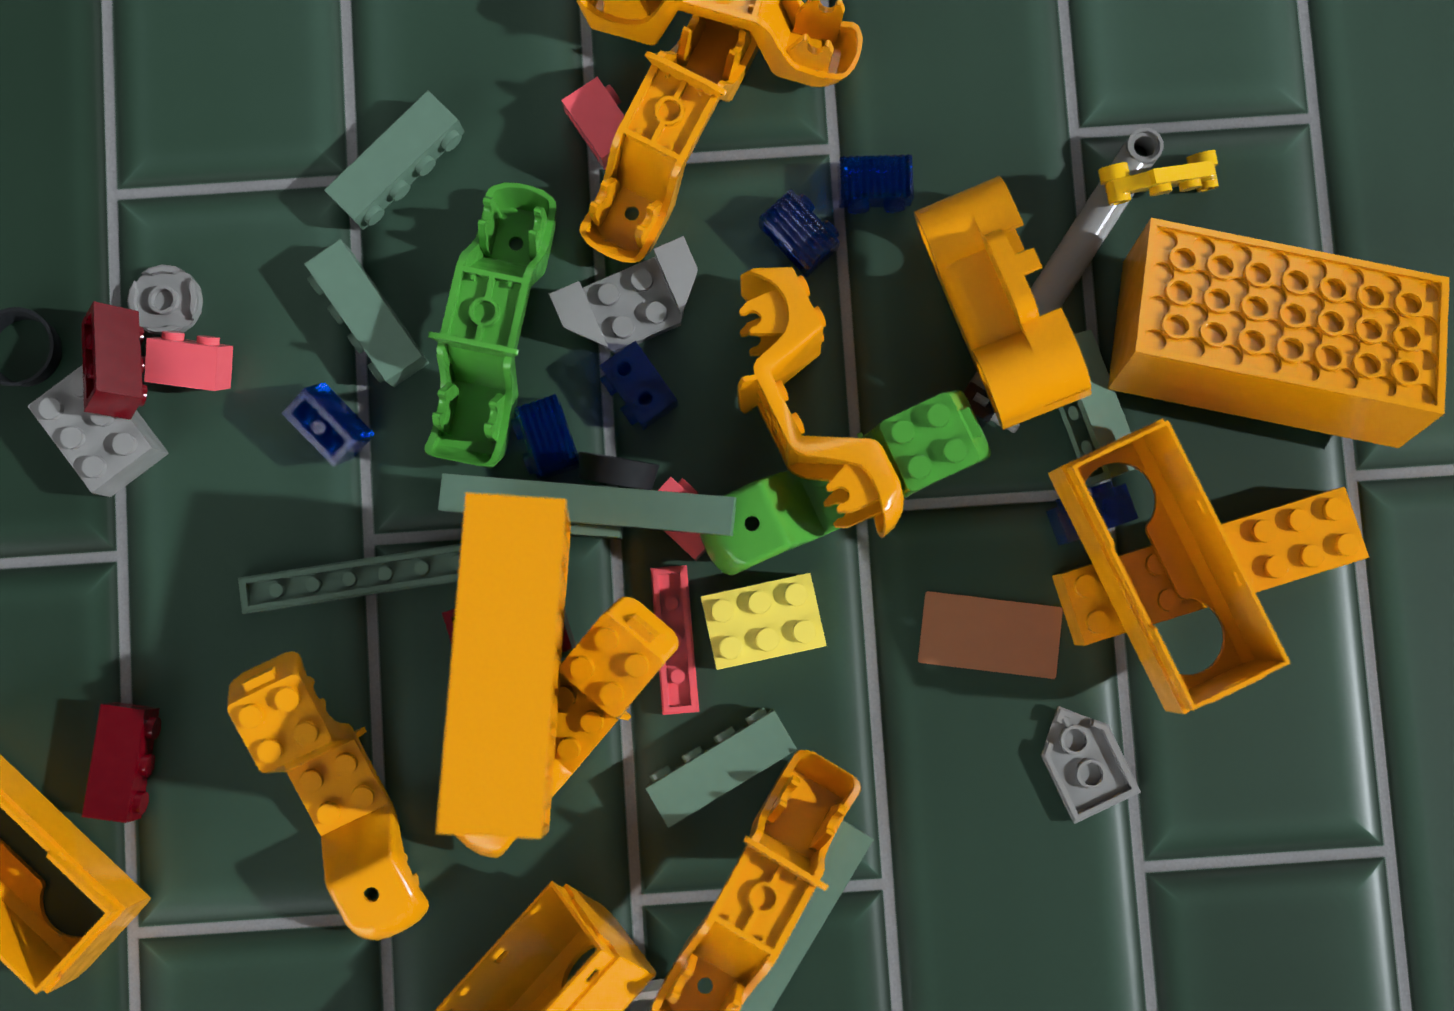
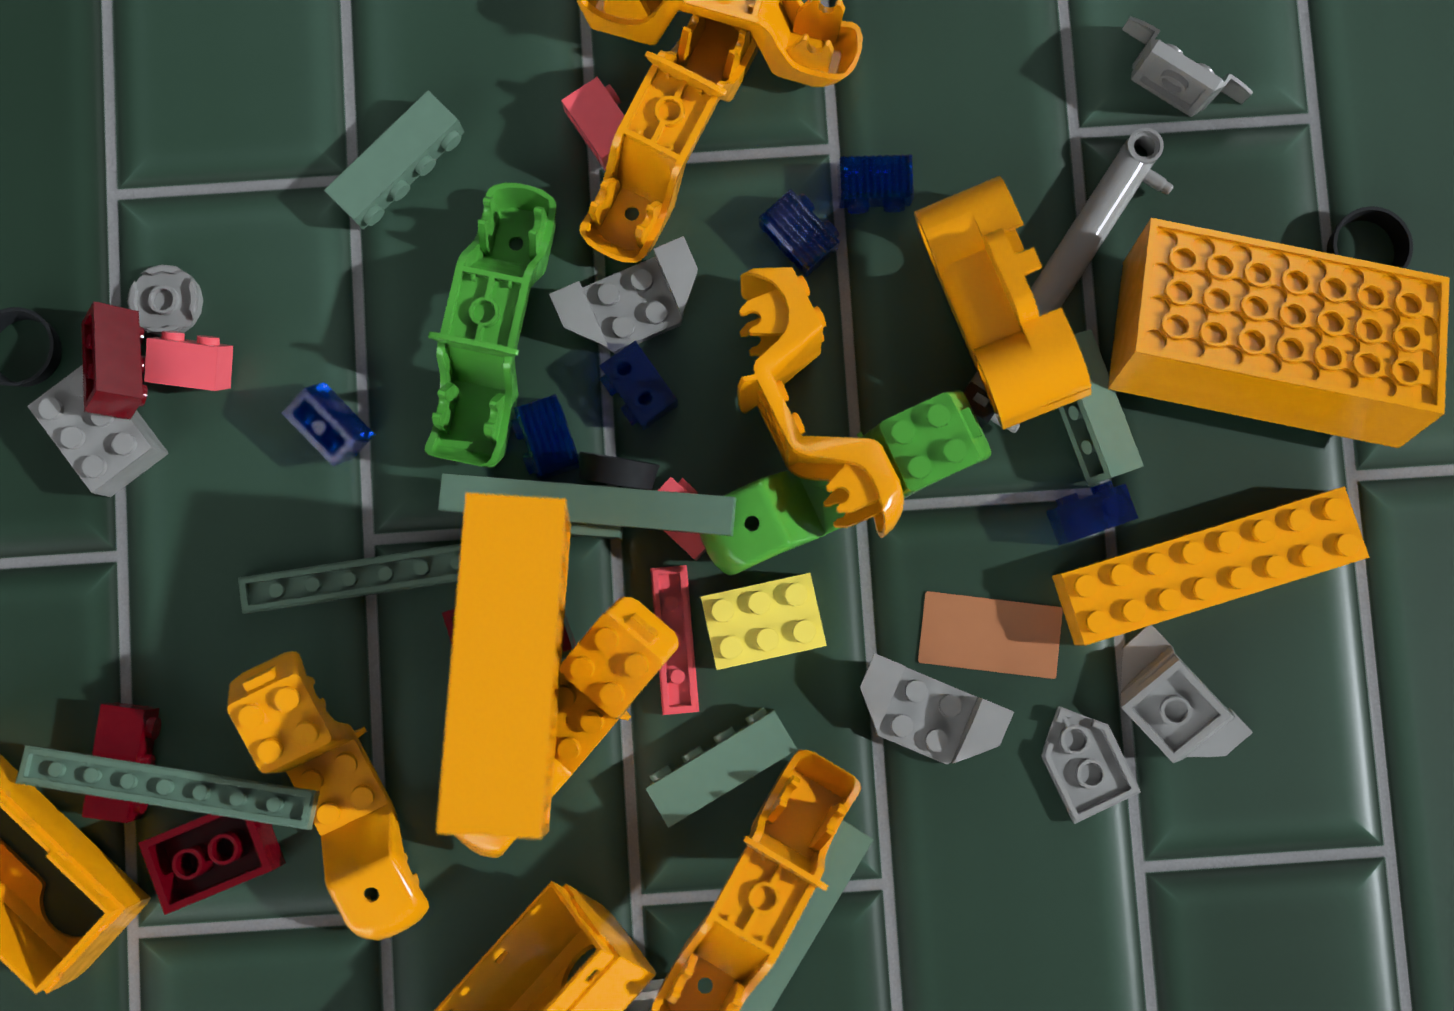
sand green brick [304,239,429,388] -> none
light orange piece [1048,418,1290,714] -> none
yellow plate [1098,150,1219,206] -> none
none -> sand green tile [16,745,320,830]
none -> dark red brick [138,814,286,915]
none -> light grey piece [860,653,1014,765]
none -> light grey piece [1120,625,1253,763]
none -> light grey piece [1122,16,1253,117]
none -> black tyre [1327,206,1413,269]

